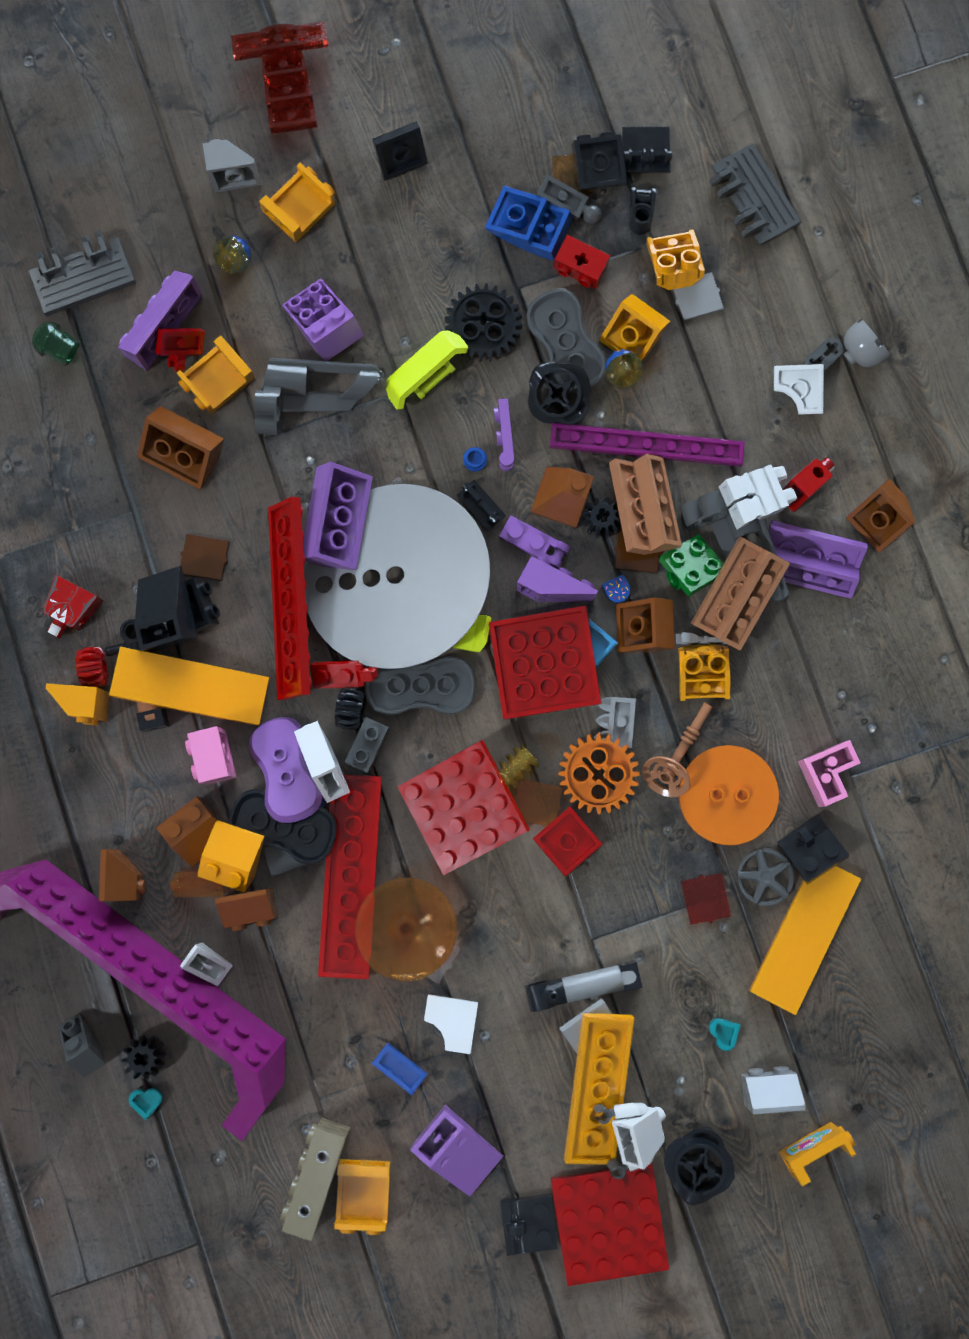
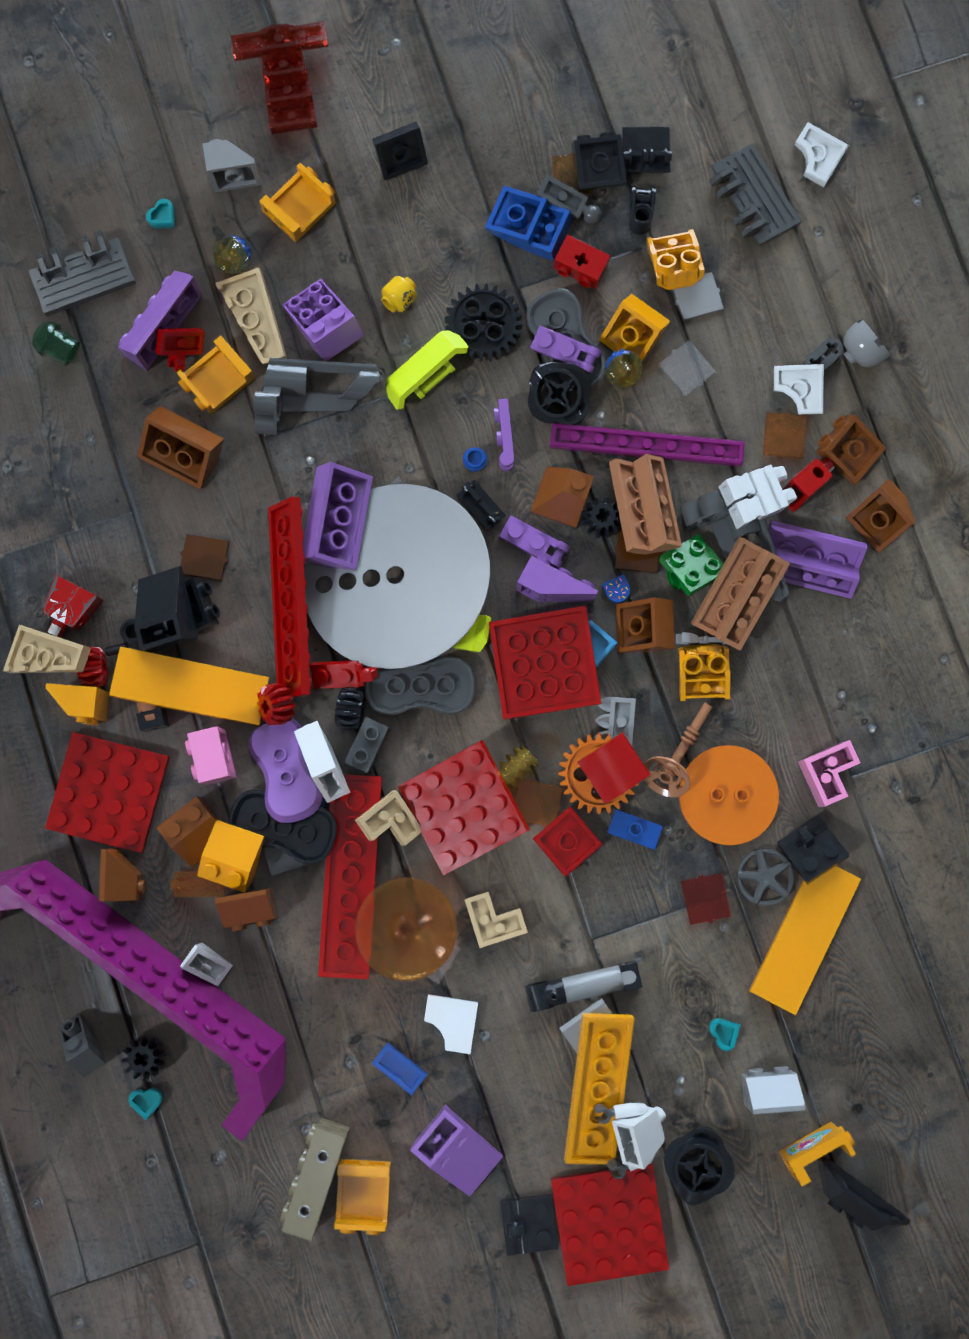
none -> tan wing [3,625,91,673]
none -> red plate [45,732,170,853]
none -> teal tile [146,199,175,228]
none -> tan wing [215,267,287,367]
none -> red gear [257,683,295,725]
none -> tan plate [355,790,422,846]
none -> yellow head [381,276,417,312]
none -> tan plate [465,891,528,948]
none -> medium lavender plate [530,325,602,374]
none -> red slope [577,732,650,804]
none -> blue plate [607,809,663,850]
none -> clear piece [658,340,716,397]
none -> clear orange piece [763,412,807,459]
none -> white tile [795,123,849,187]
none -> dark orange plate [815,415,886,484]
none -> black wedge [817,1155,911,1231]

